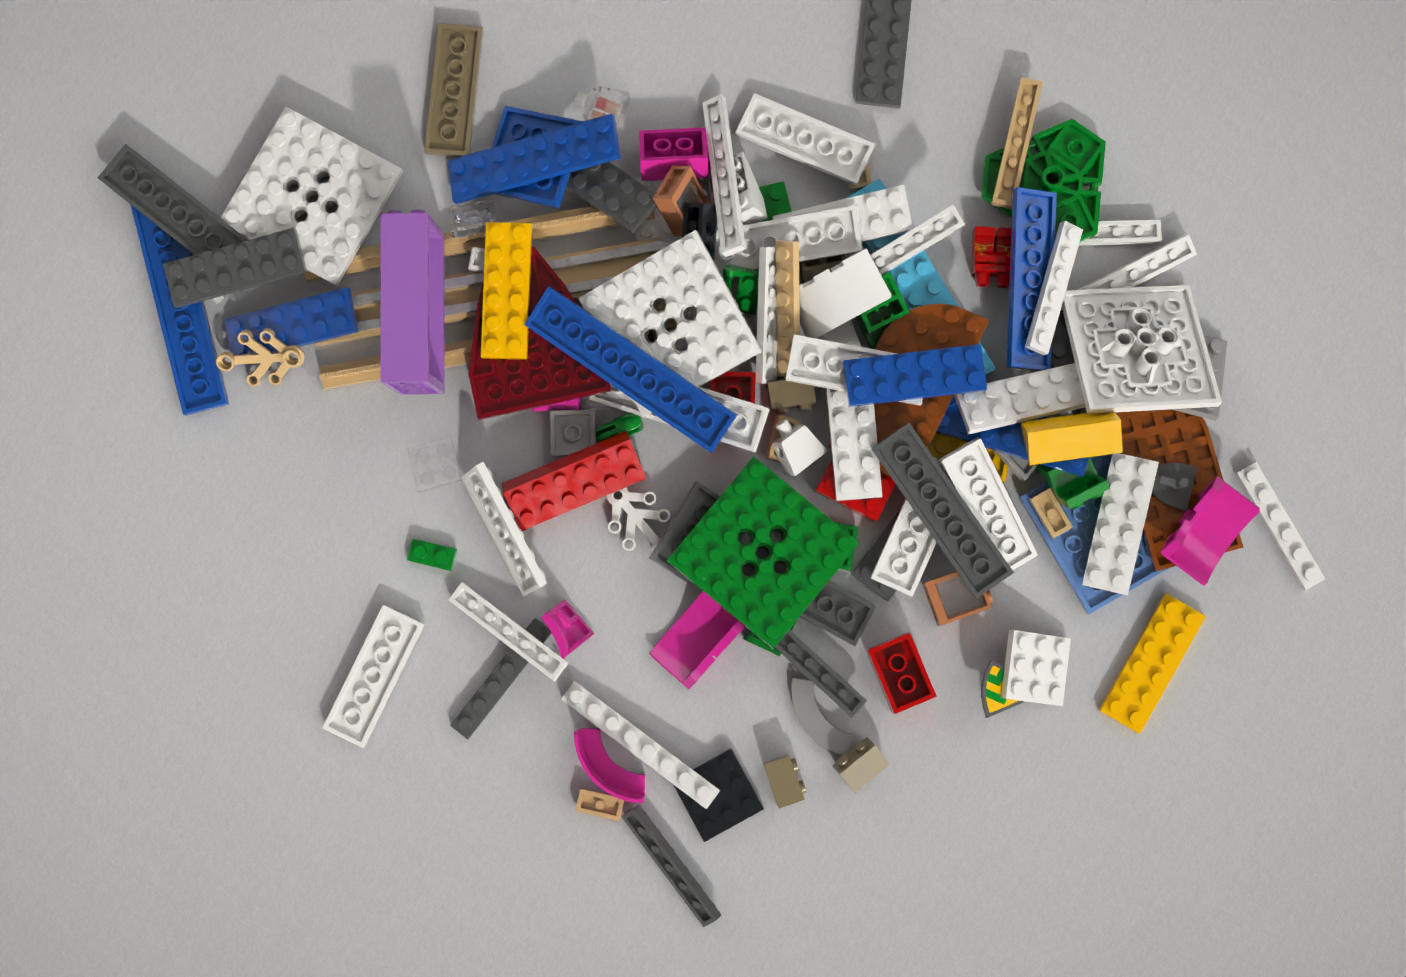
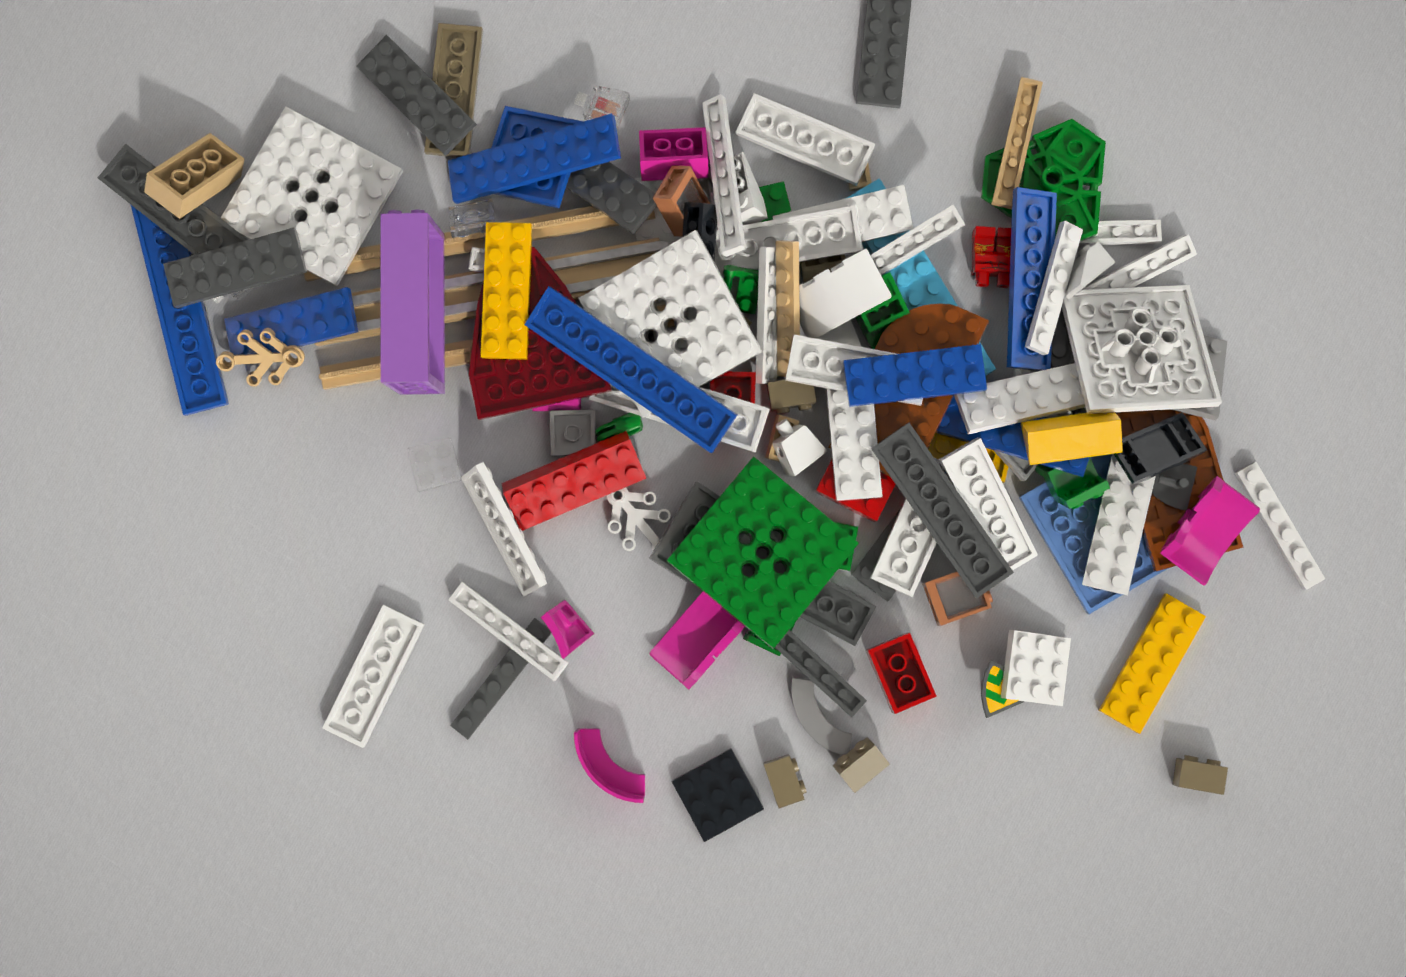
green plate [407,539,457,571] -> none
white plate [561,681,720,809] -> none
tan plate [575,788,624,821] -> none
dark grey plate [621,804,721,927] -> none
tan plate [1029,488,1073,539] -> none
none -> tan brick [144,133,245,219]
none -> dark grey plate [356,34,477,156]
none -> white slope [1066,242,1115,299]
none -> black slope [1114,412,1207,484]
none -> dark tan brick [1172,755,1228,795]

